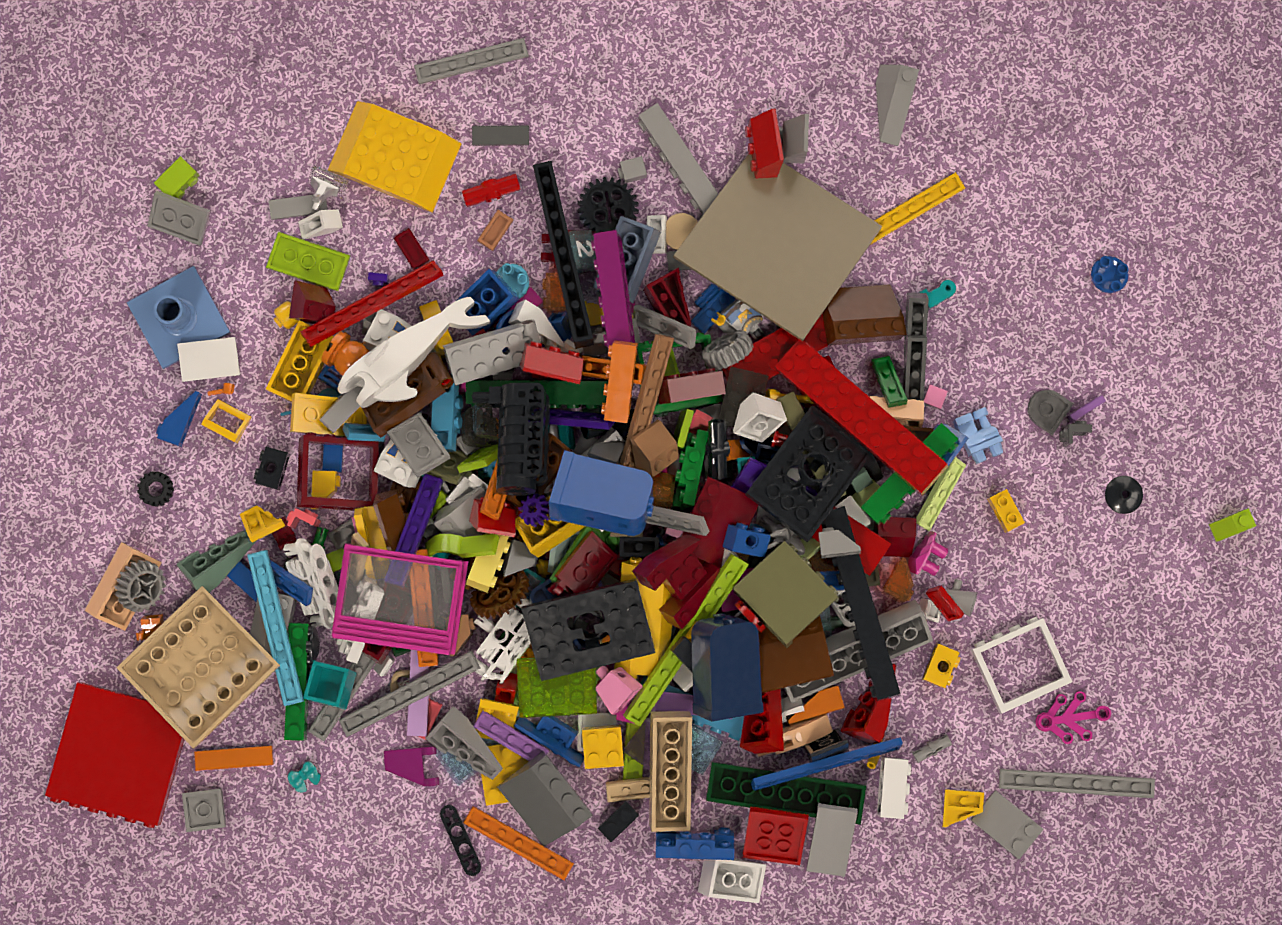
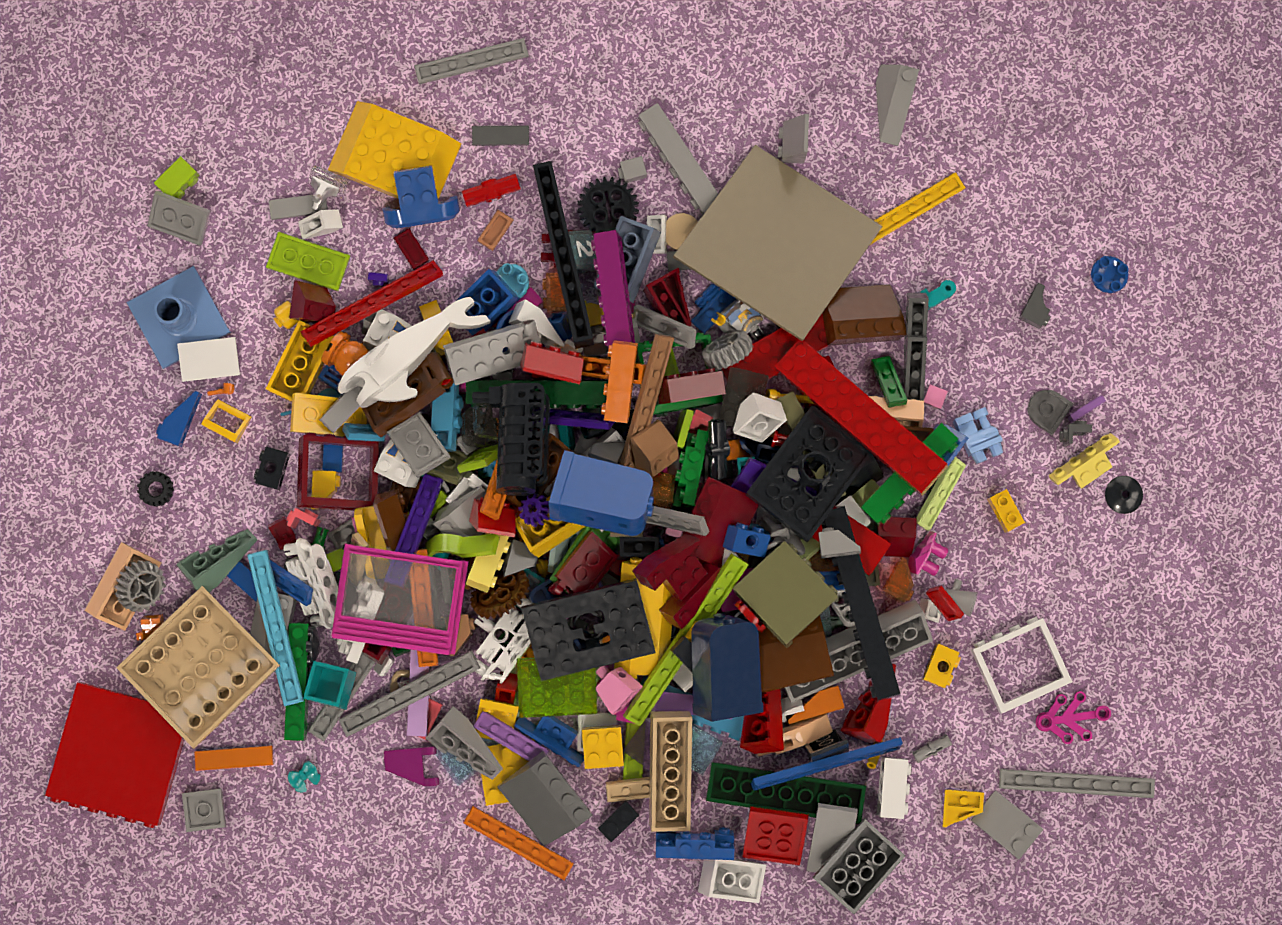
yellow wing [240,505,285,543] -> none
black beam [440,805,482,876] -> none
red slope [745,108,784,179] -> none
sand green tile [851,467,873,493] -> none
lime slope [1208,508,1257,542] -> none
none -> blue piece [382,165,460,228]
none -> dark grey slope [812,818,905,914]
none -> dark grey arch [1019,283,1051,329]
none -> light yellow bracket [1049,433,1120,489]

